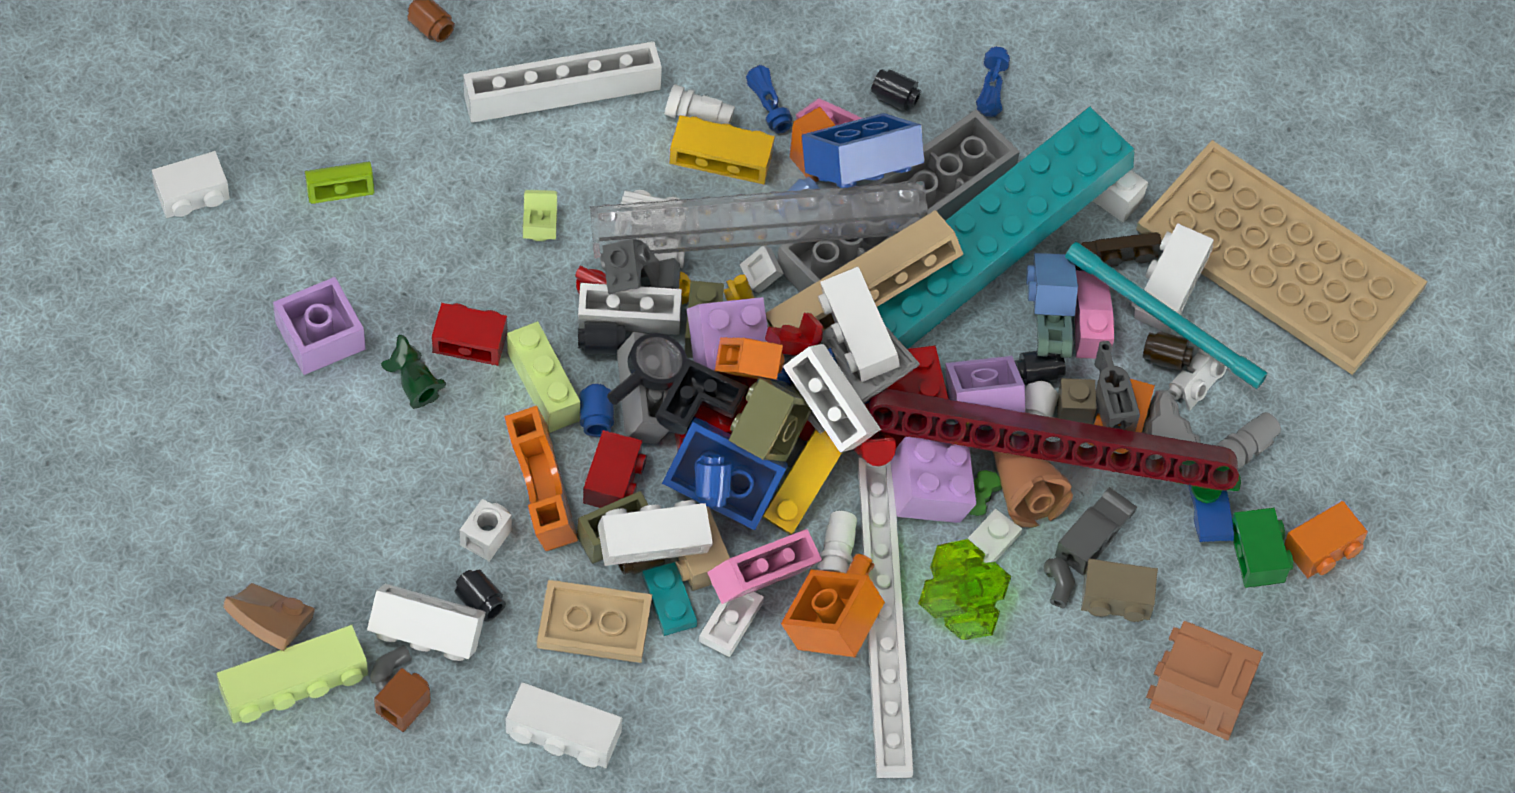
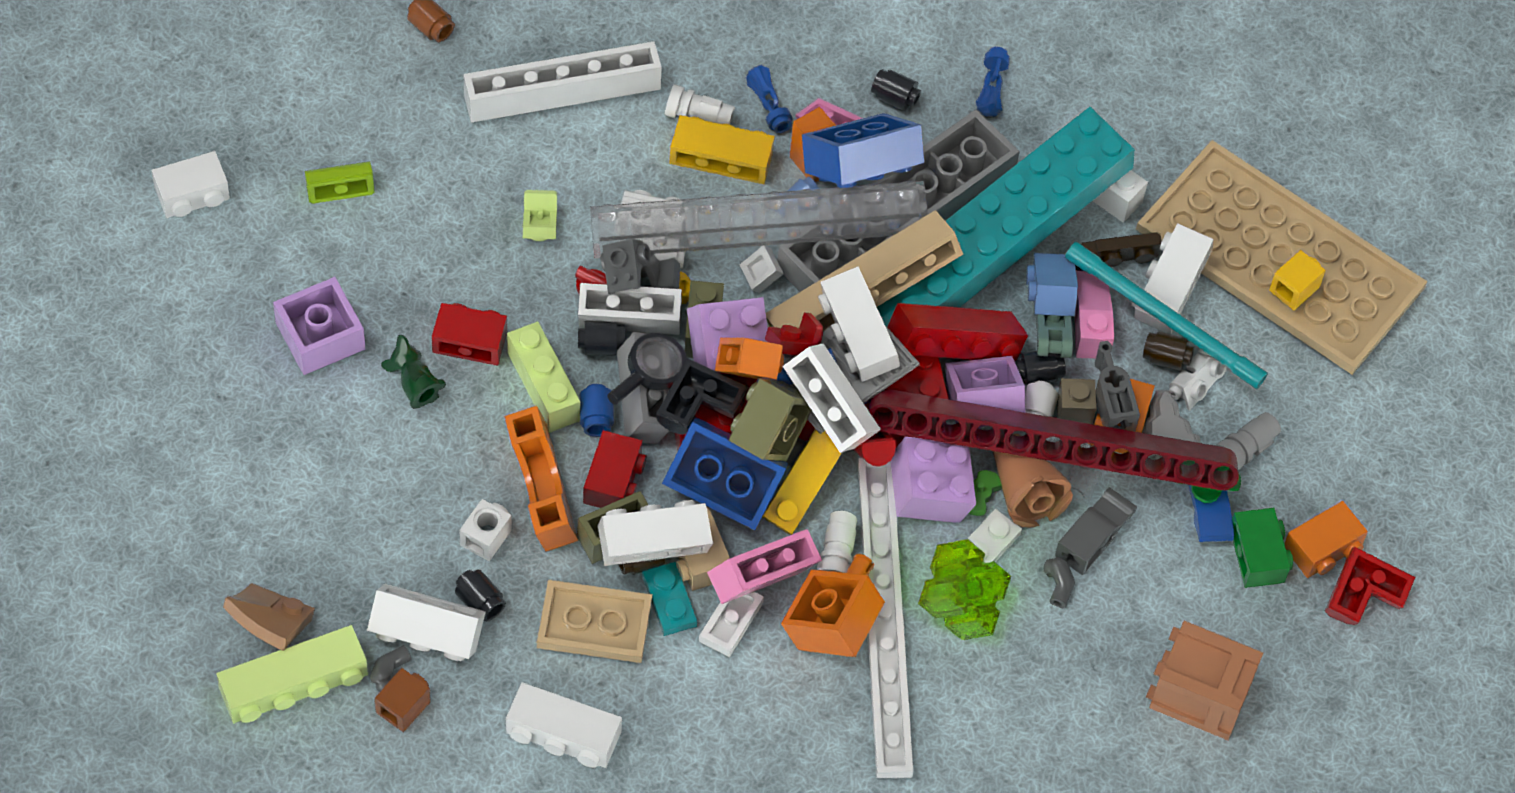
blue brick [695,454,731,507] -> none
yellow plate [723,274,755,301] -> none
dark tan brick [1081,559,1158,622] -> none
none -> red brick [887,303,1028,361]
none -> yellow brick [1269,250,1326,311]
none -> red brick [1325,546,1416,625]

